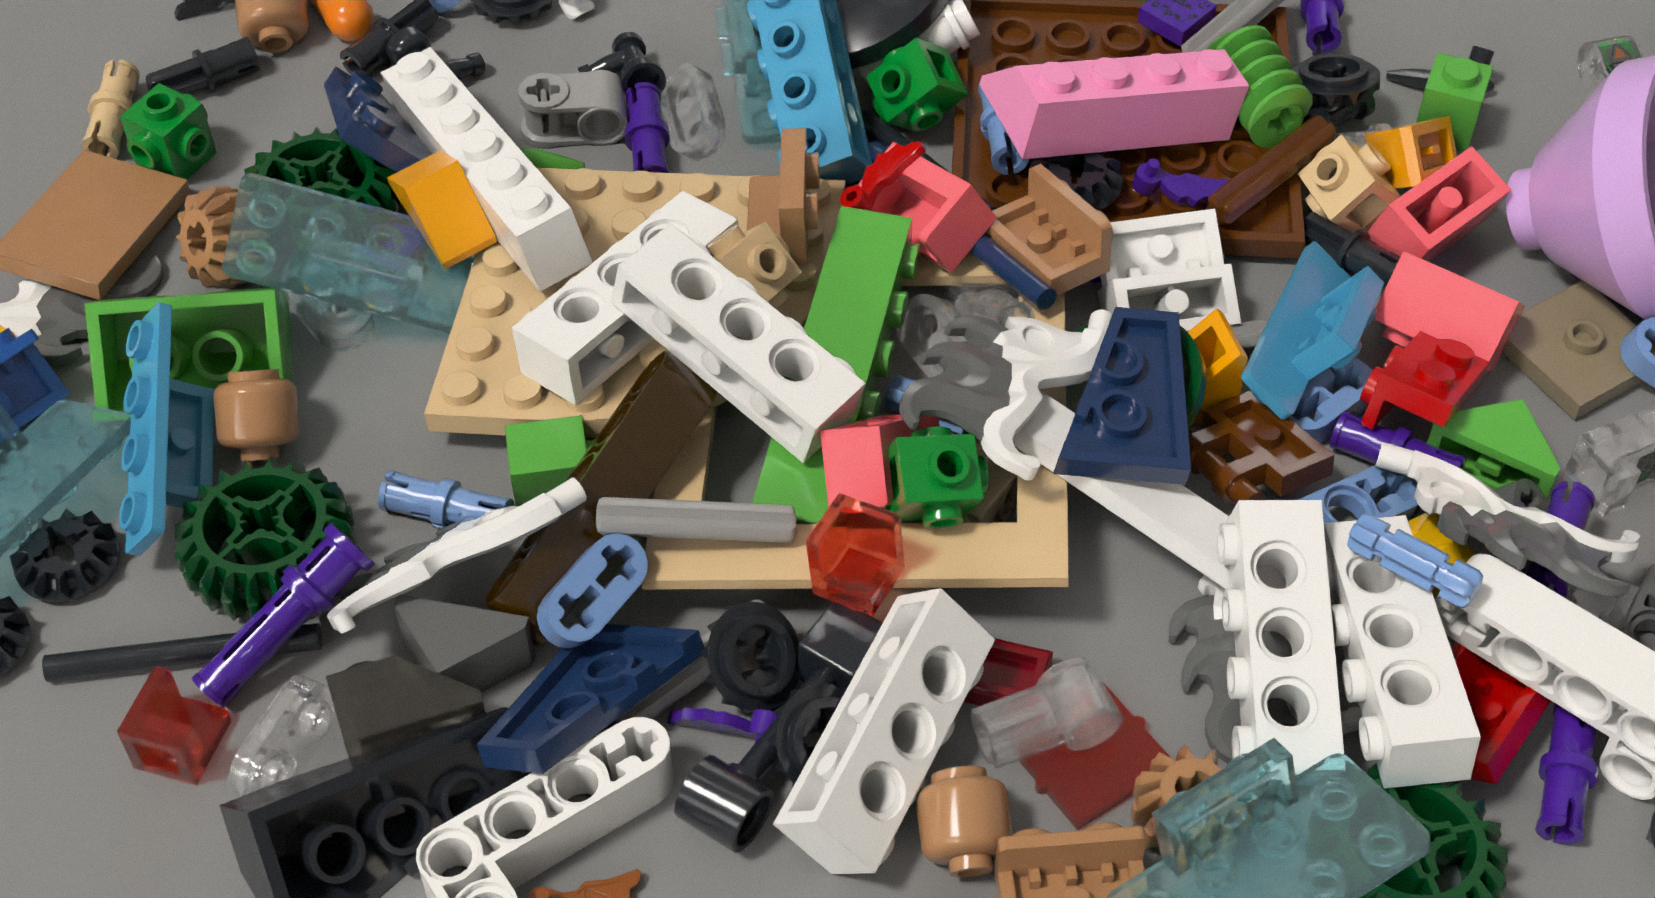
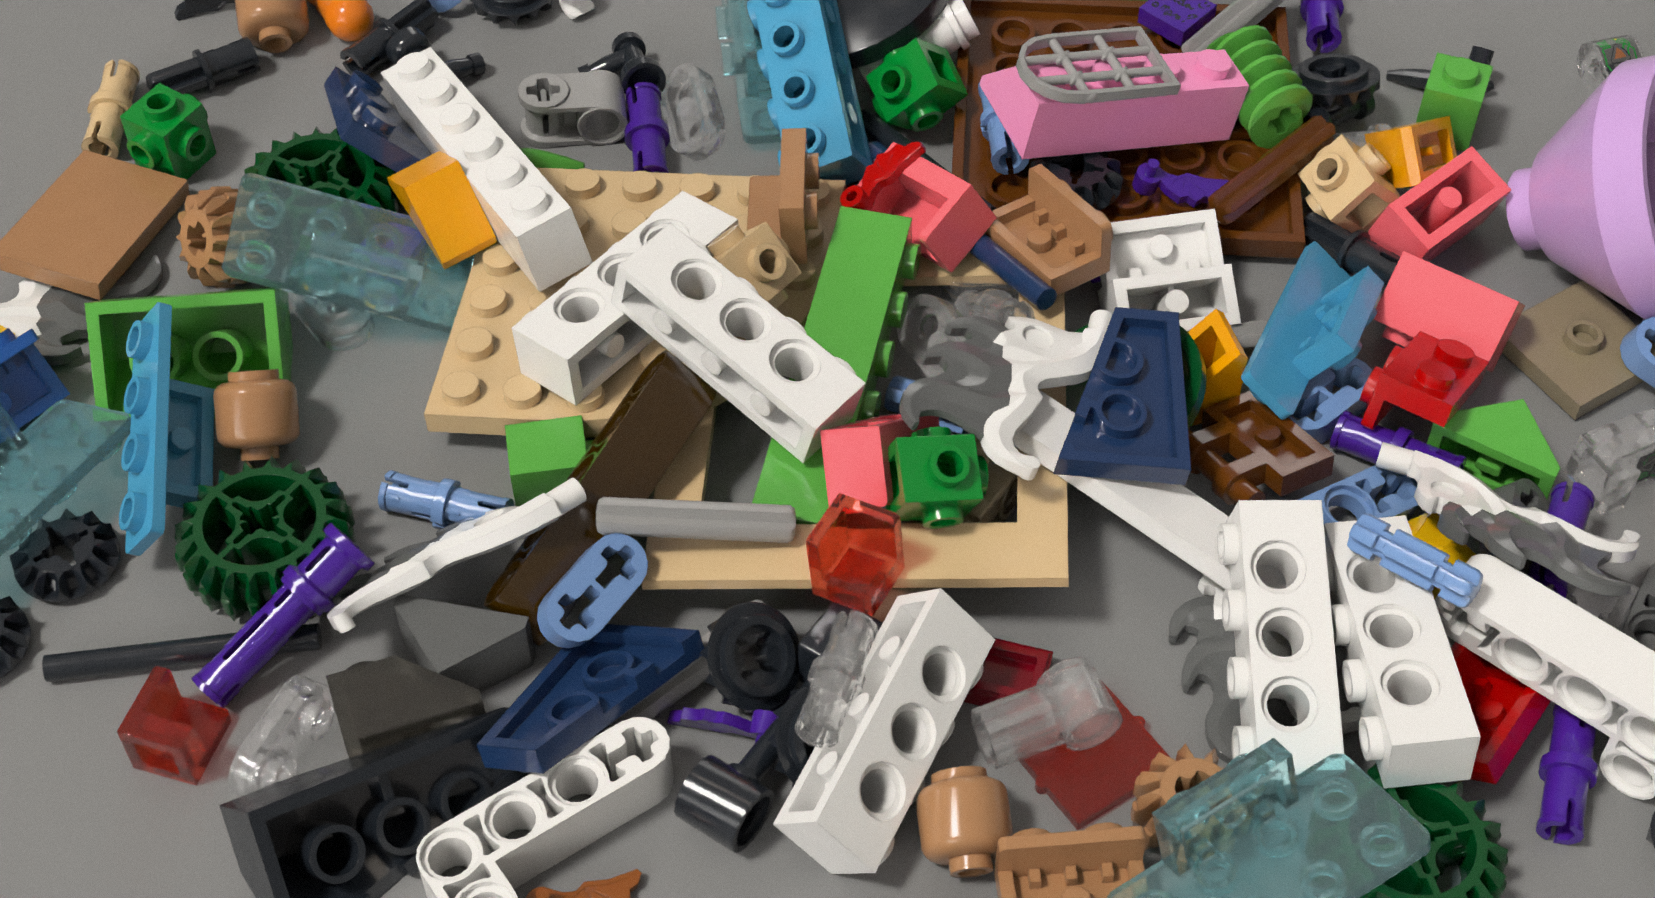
none -> clear pin [794,610,878,748]
none -> light grey window [1016,26,1181,104]

